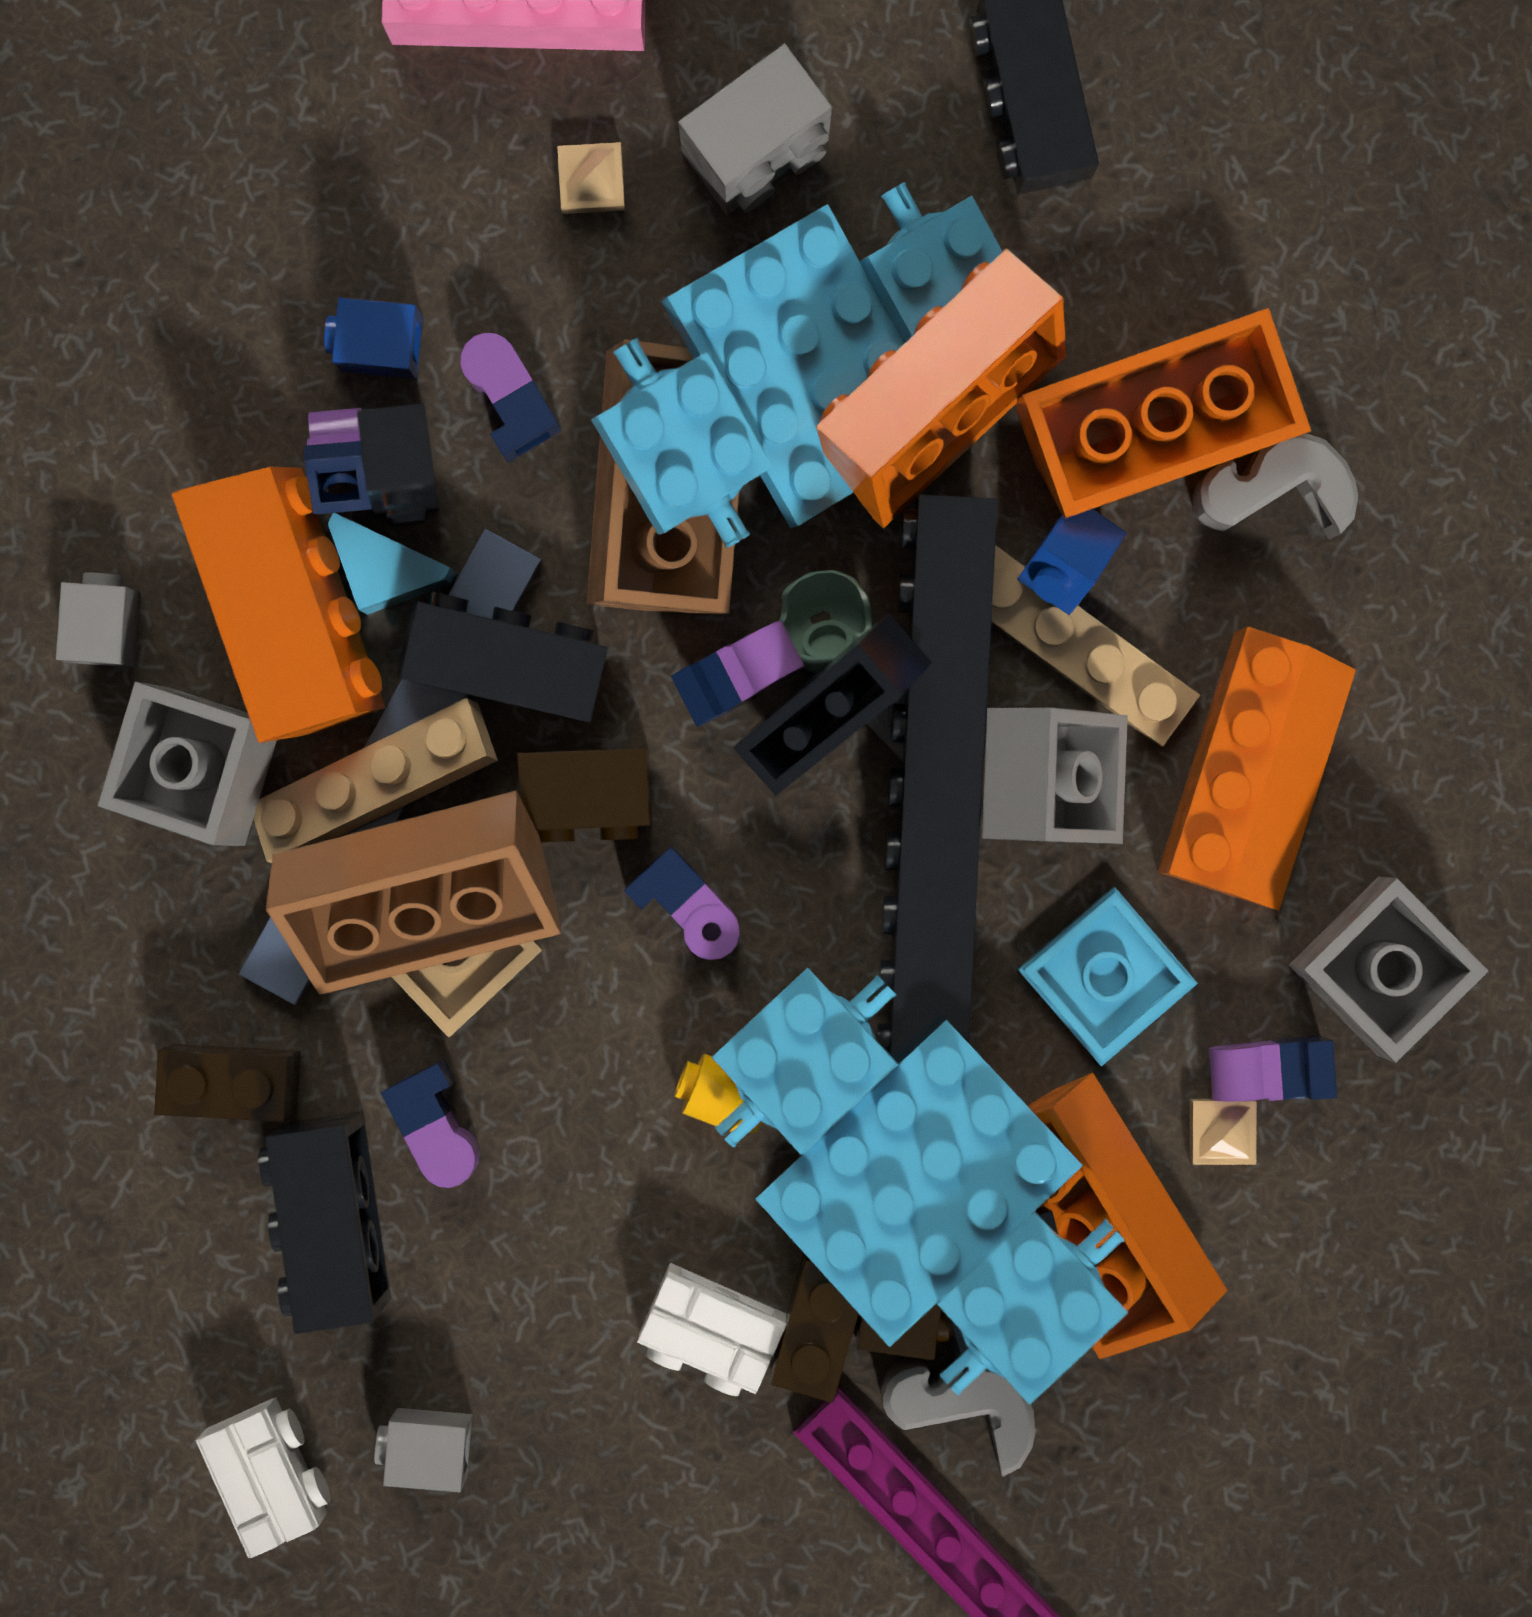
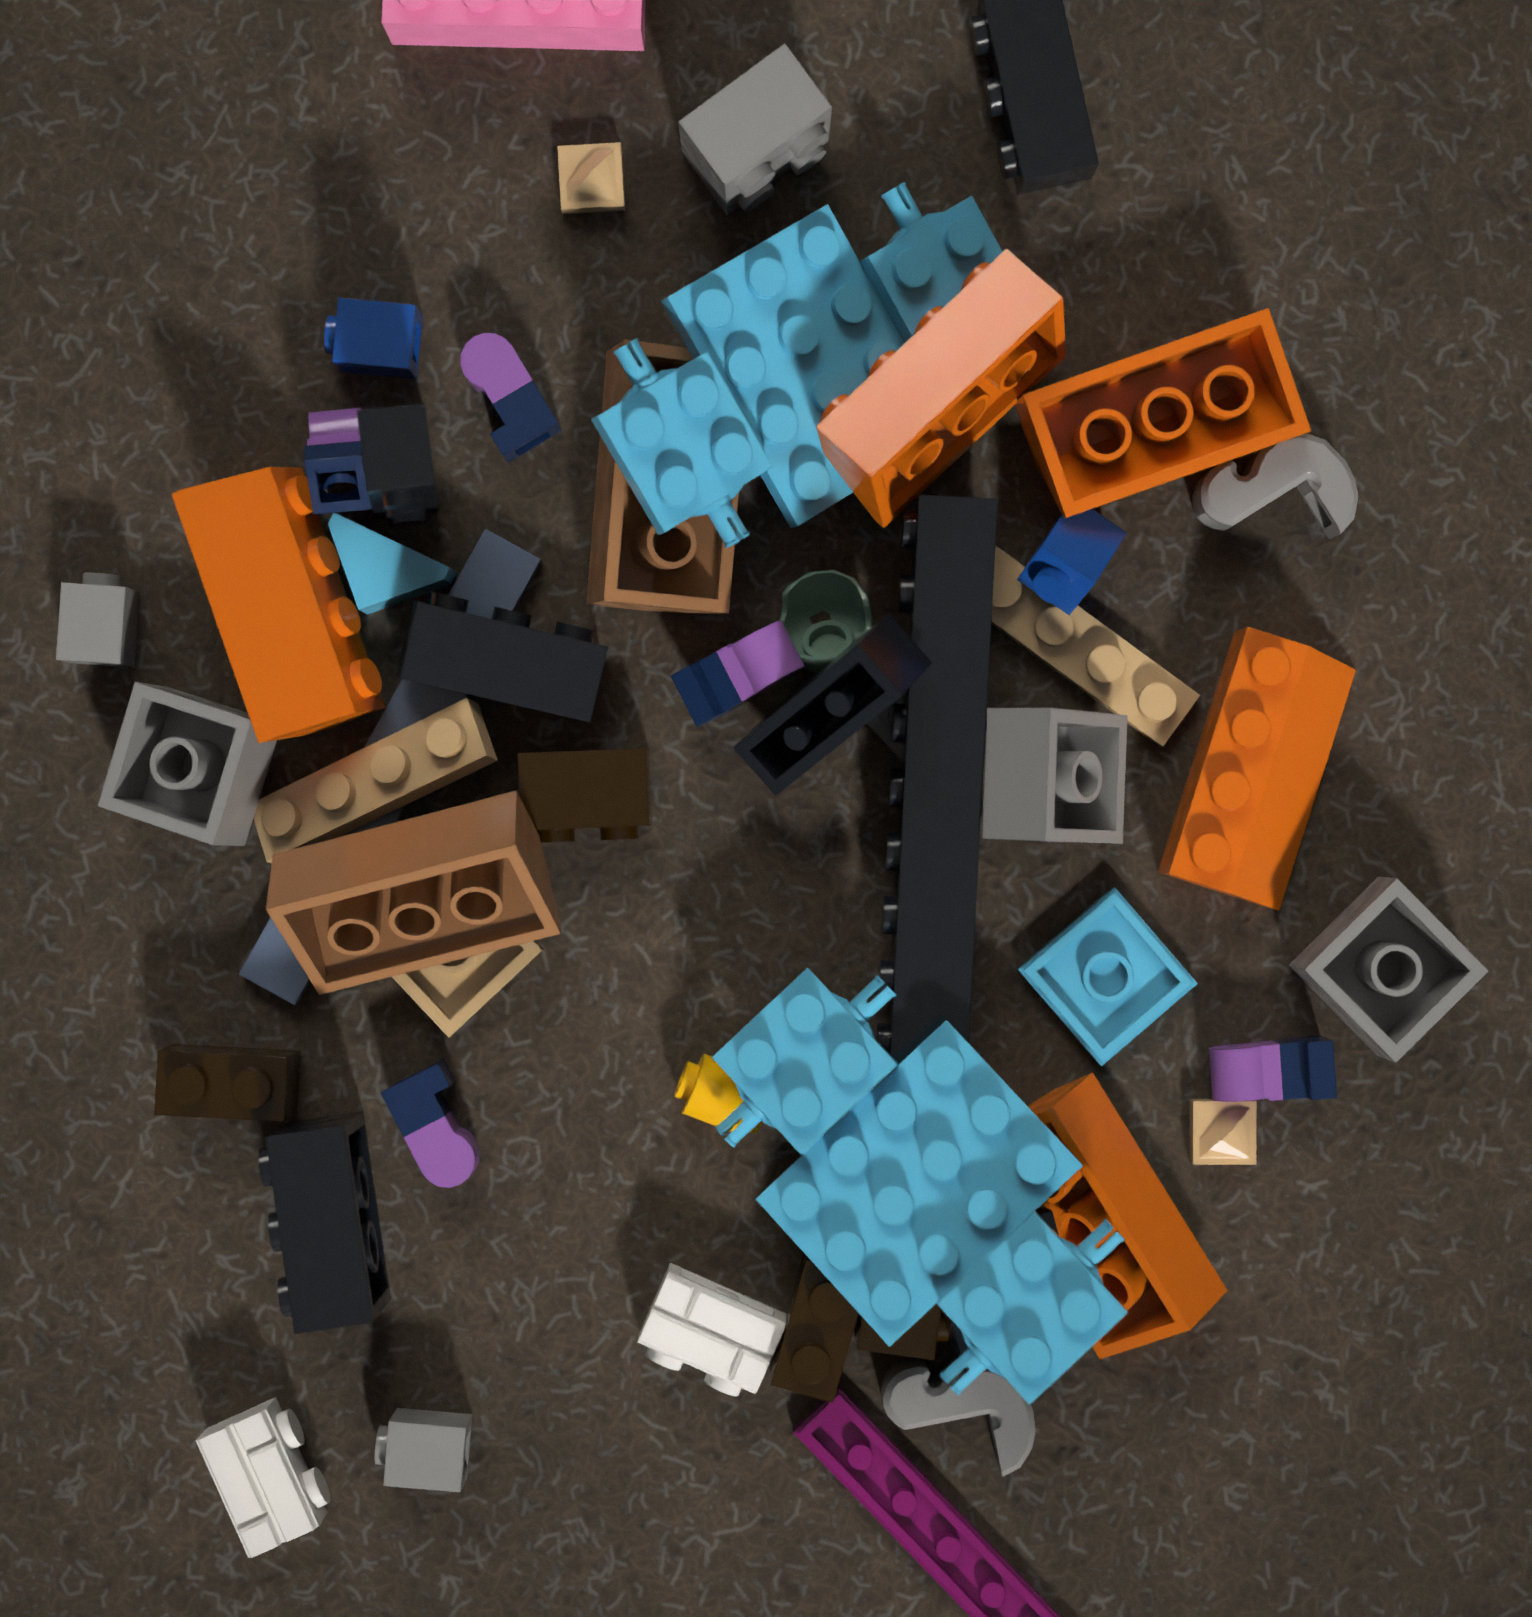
leg [624,845,740,960] -> none

